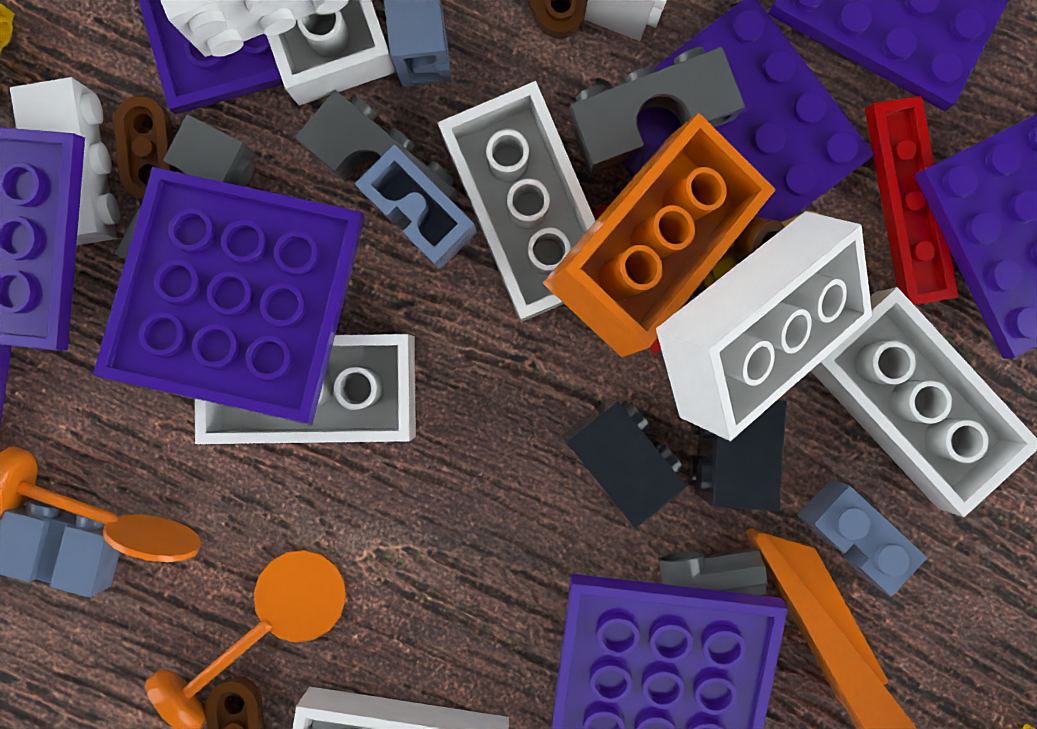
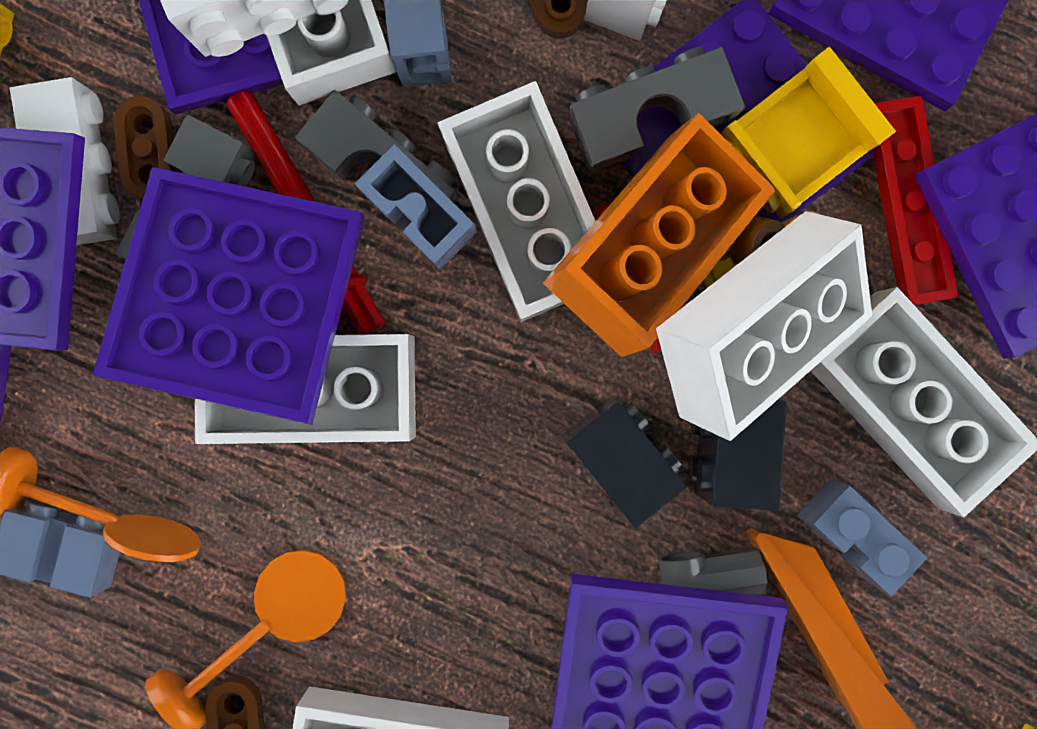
none -> red axle [227,91,386,335]
none -> yellow panel [721,46,896,219]

